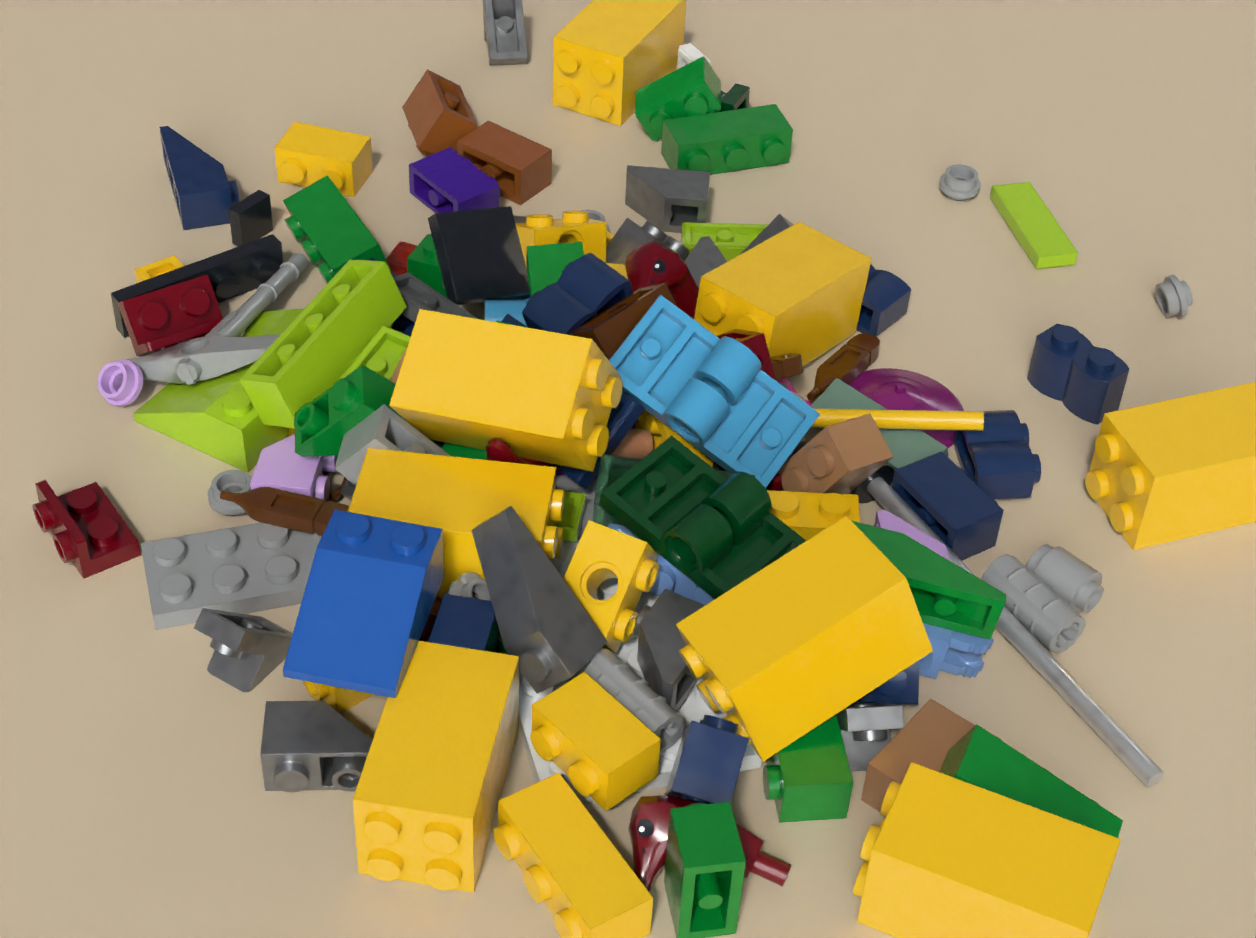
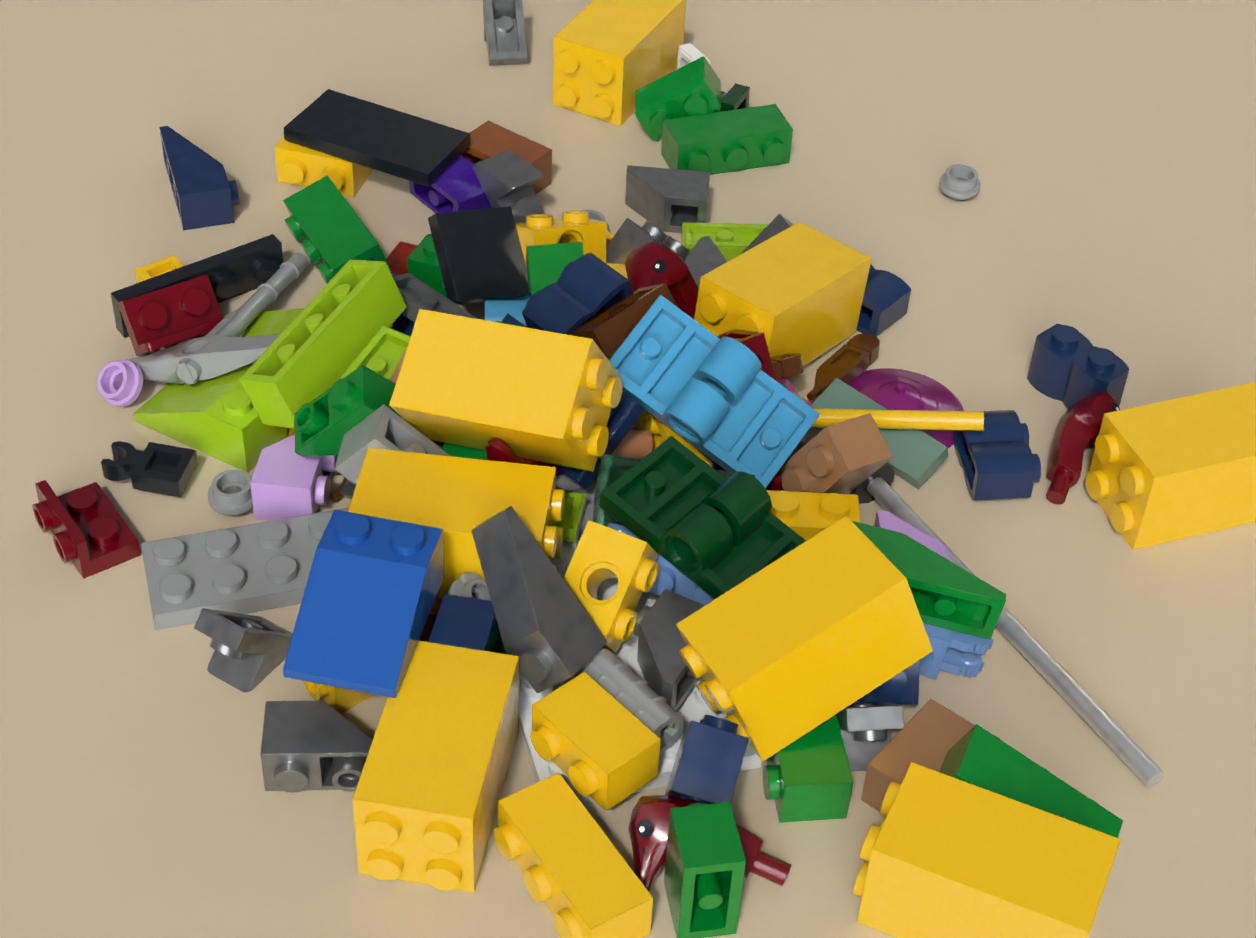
reddish brown piece [220,487,349,536] -> none
black tile [228,190,273,247] -> none
dark orange brick [402,69,478,157] -> none
dark blue brick [892,451,1004,561] -> none
light grey axle [981,554,1085,653] -> none
lime tile [990,182,1078,269] -> none
light grey brick [1026,544,1104,613] -> none
light grey plate [1155,275,1193,318] -> none
none -> black plate [101,441,198,497]
none -> black tile [284,89,470,187]
none -> flat silver slope [472,150,545,217]
none -> dark red animal [1046,392,1120,505]

